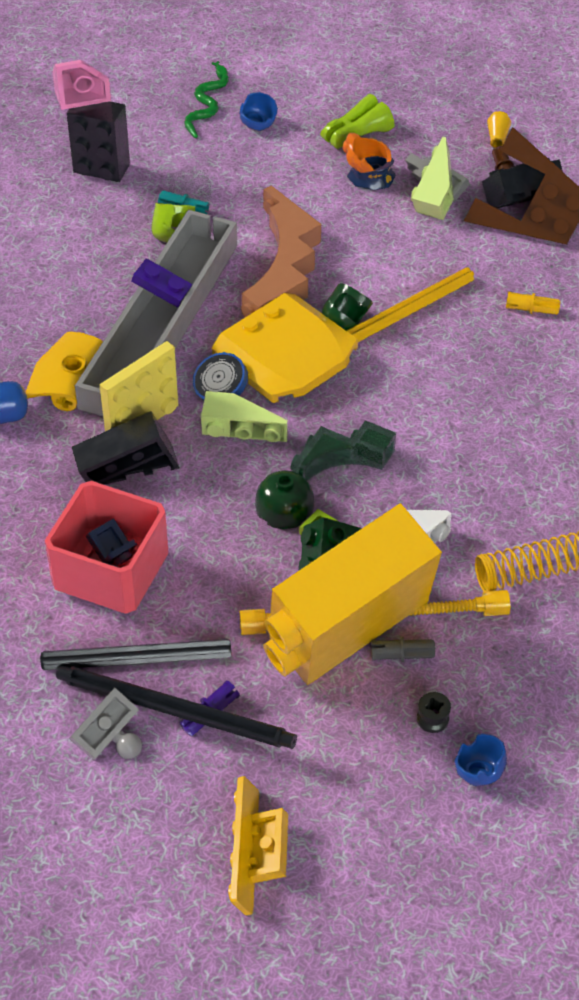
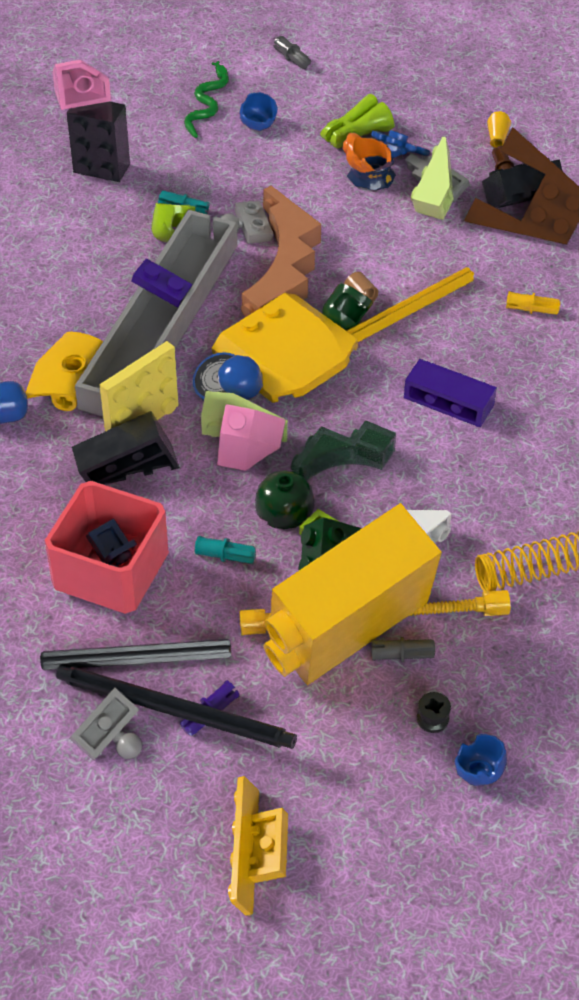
none -> teal axle [194,536,256,564]
none -> bright pink slope [217,404,286,471]
none -> blue hair [218,355,263,400]
none -> light grey plate [221,201,273,244]
none -> dark grey axle [273,36,311,69]
none -> medium nougat beam [344,271,378,302]
none -> blue animal [371,130,431,158]
none -> dark purple brick [404,358,497,428]

